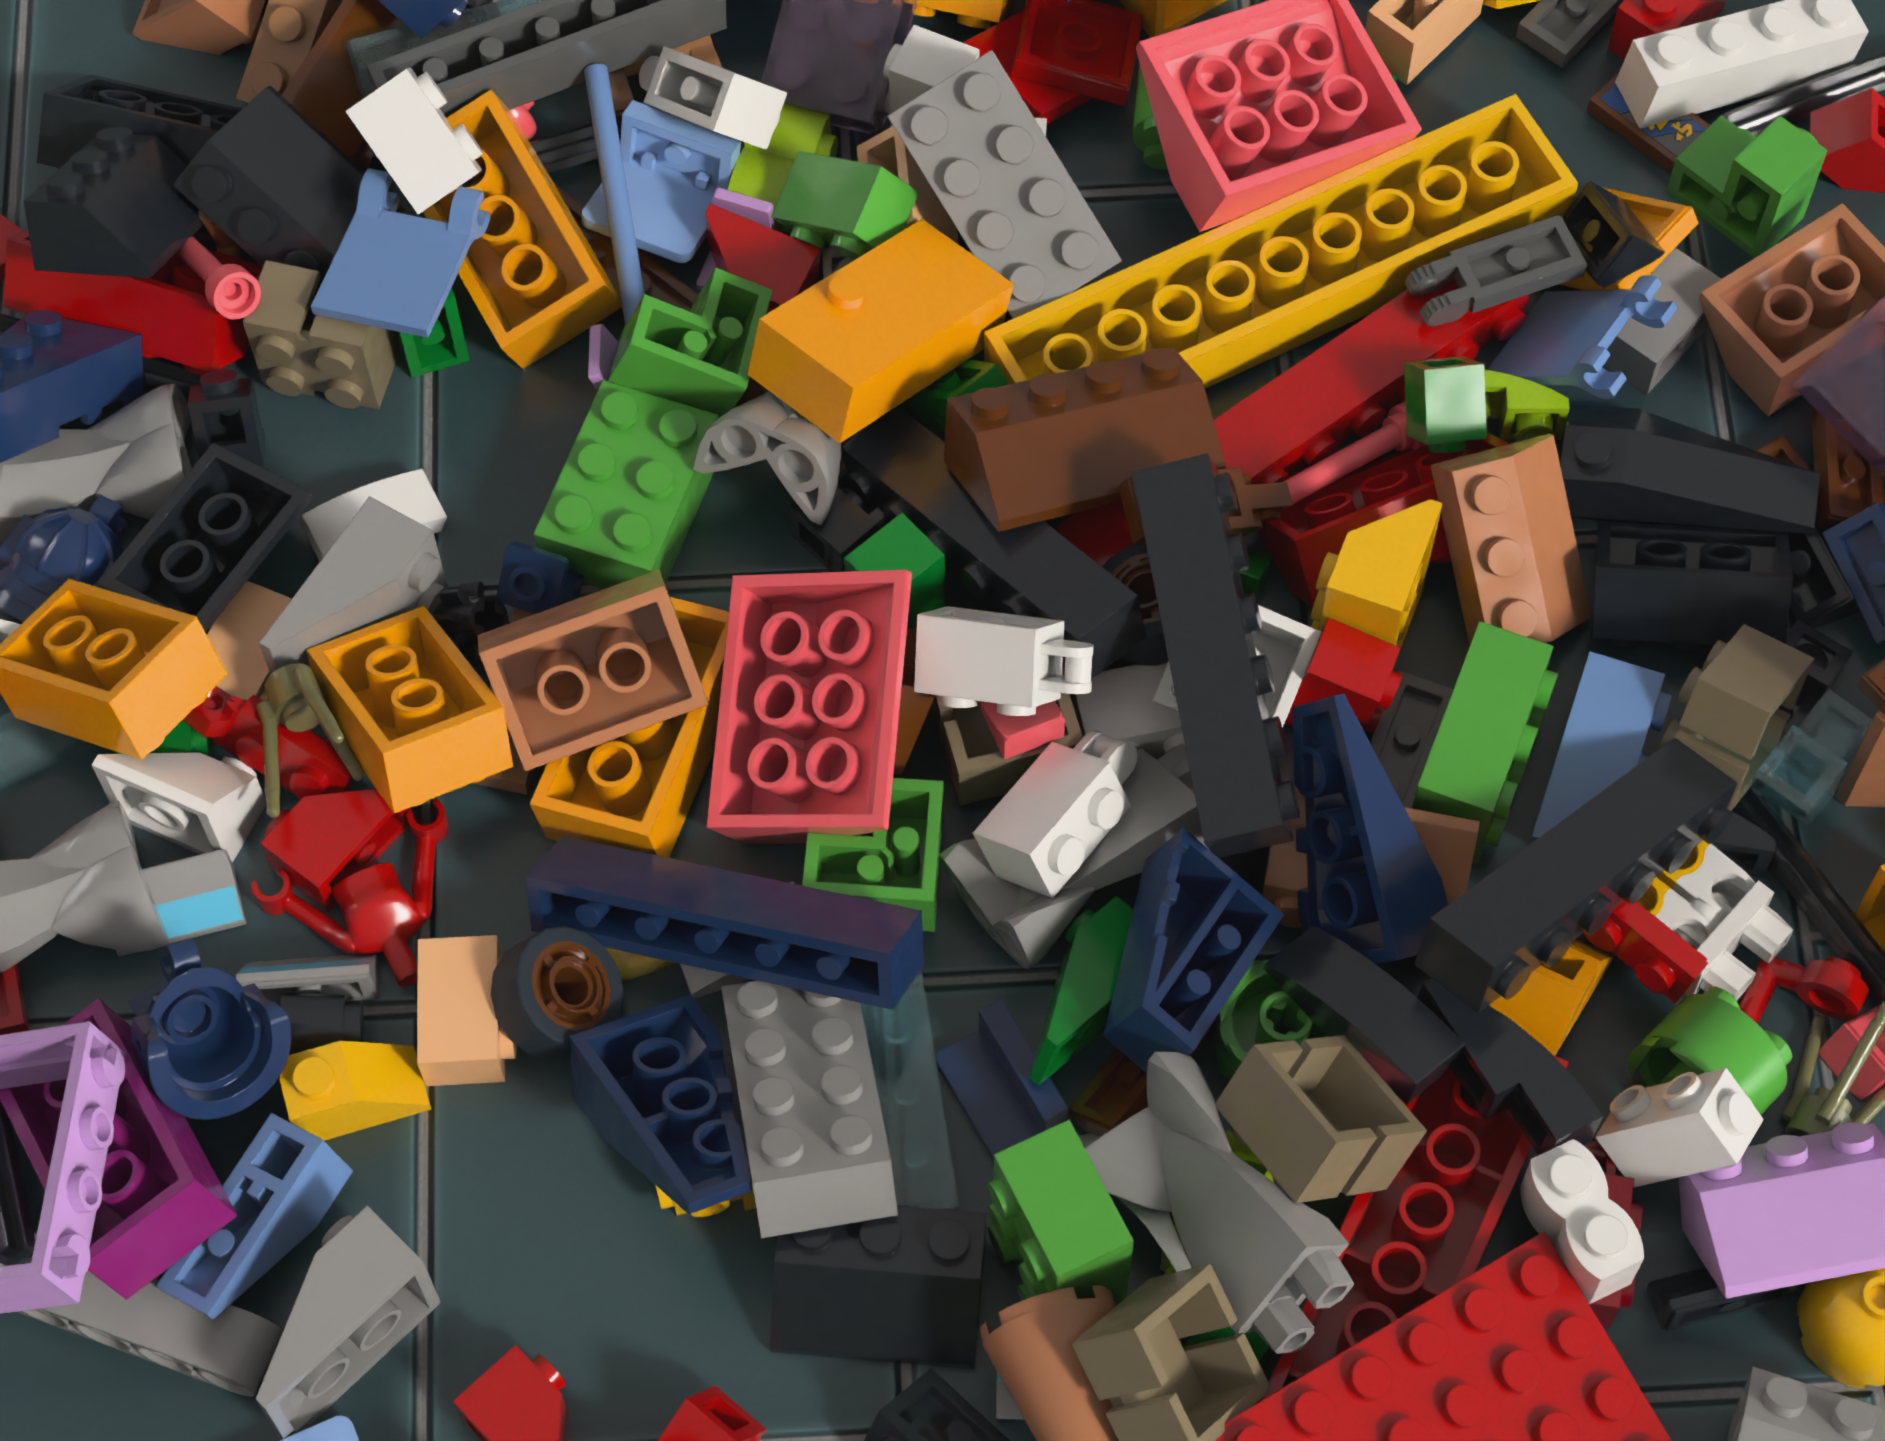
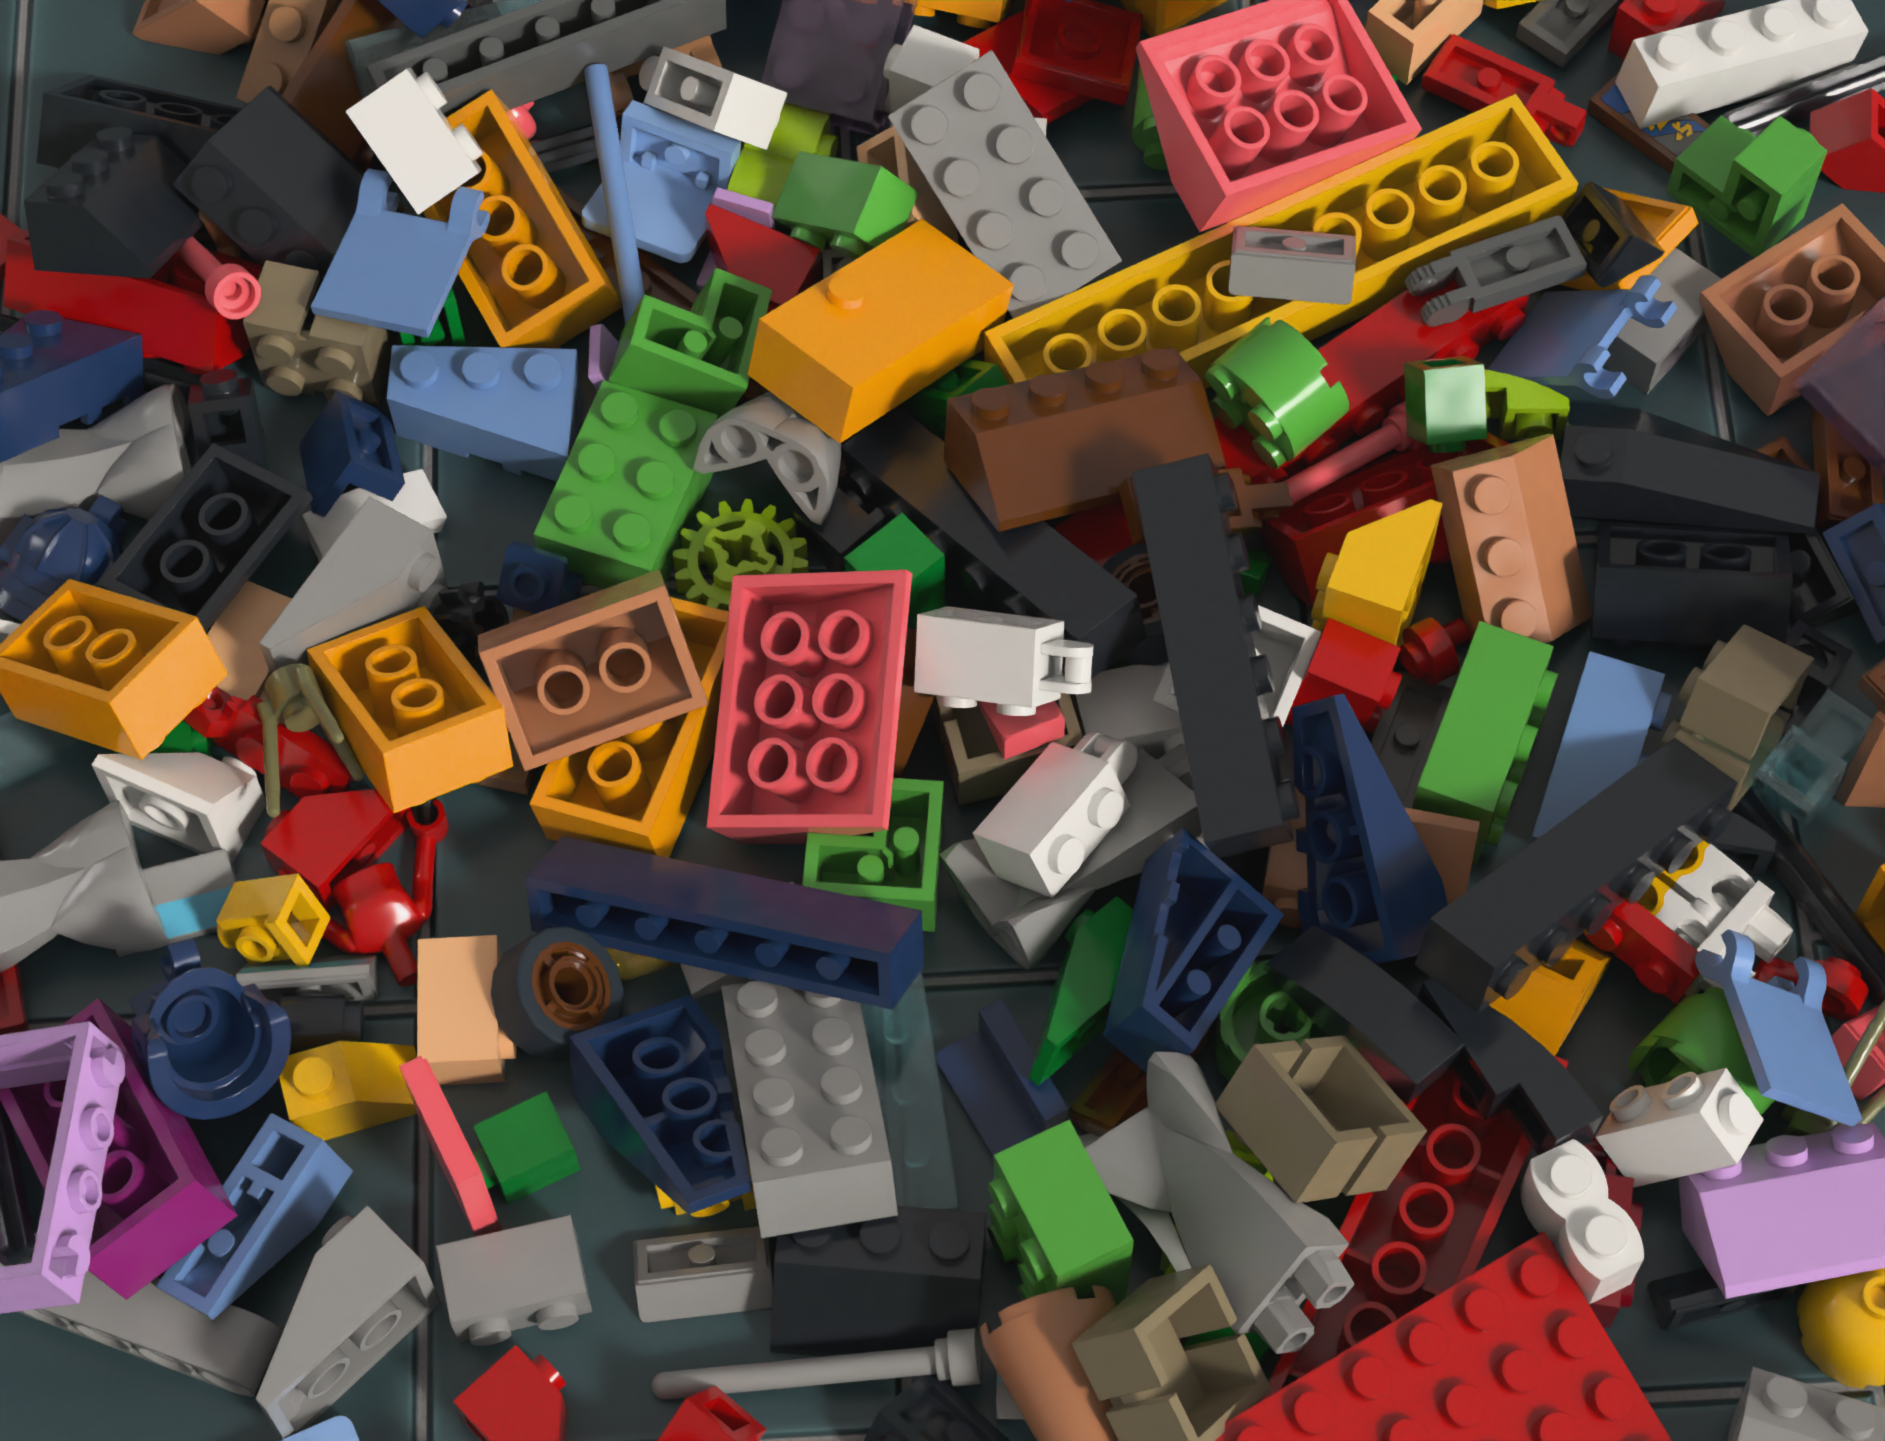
none -> yellow brick [216,873,331,967]
none -> dark blue panel [299,390,405,517]
none -> medium blue wedge [387,345,583,483]
none -> coral tile [399,1056,502,1237]
none -> light grey brick [436,1215,592,1346]
none -> green brick [472,1091,581,1205]
none -> light grey slope [633,1226,773,1323]
none -> light grey piece [652,1328,982,1399]
none -> lime gear [673,499,810,611]
none -> bright green brick [1205,317,1349,469]
none -> light grey slope [1228,226,1356,305]
none -> red plate [1398,617,1471,686]
none -> red hinge [1421,34,1587,148]
none -> medium blue flag [1695,929,1863,1127]

